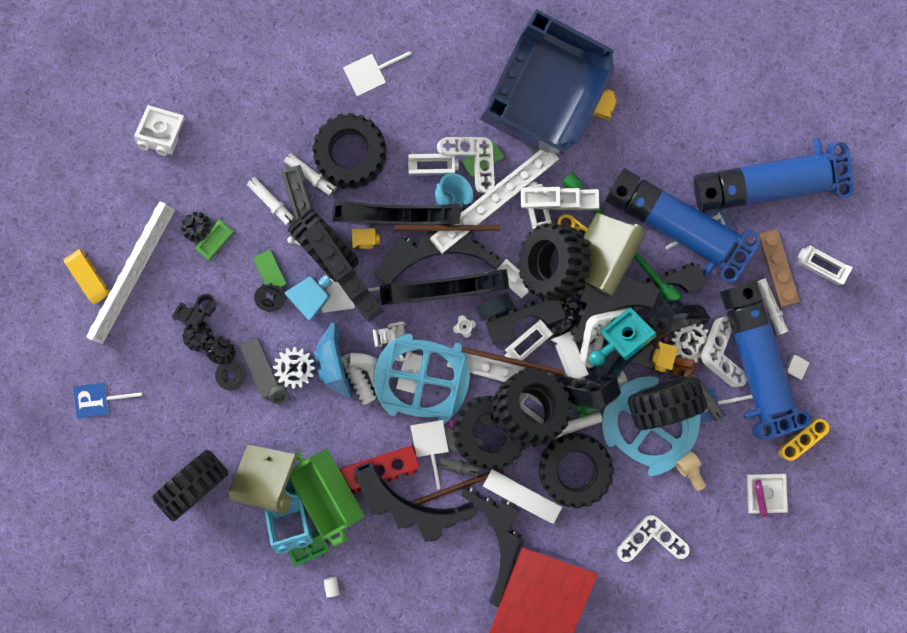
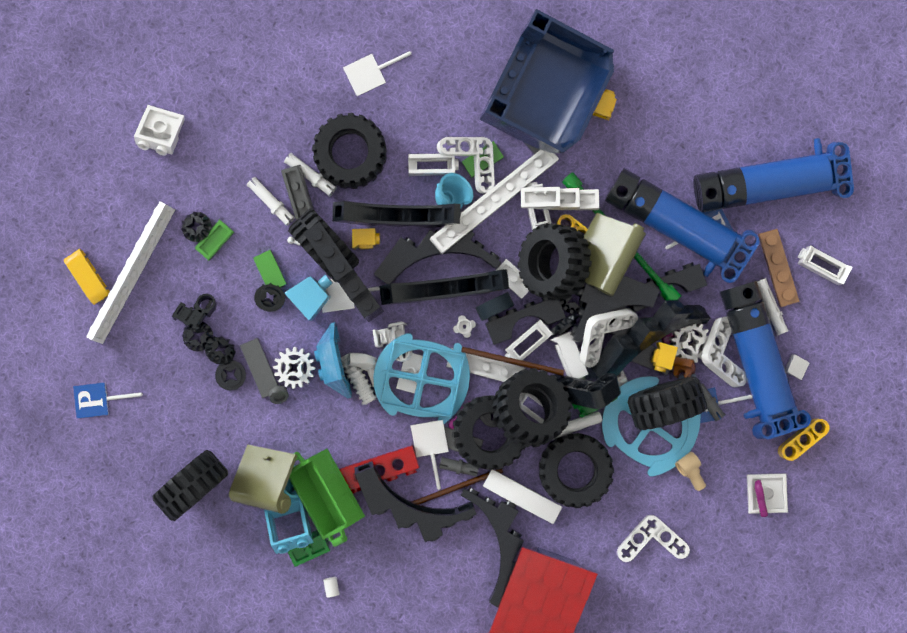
reddish brown axle [395,225,500,231] -> none
teal plate [589,307,656,366] -> none

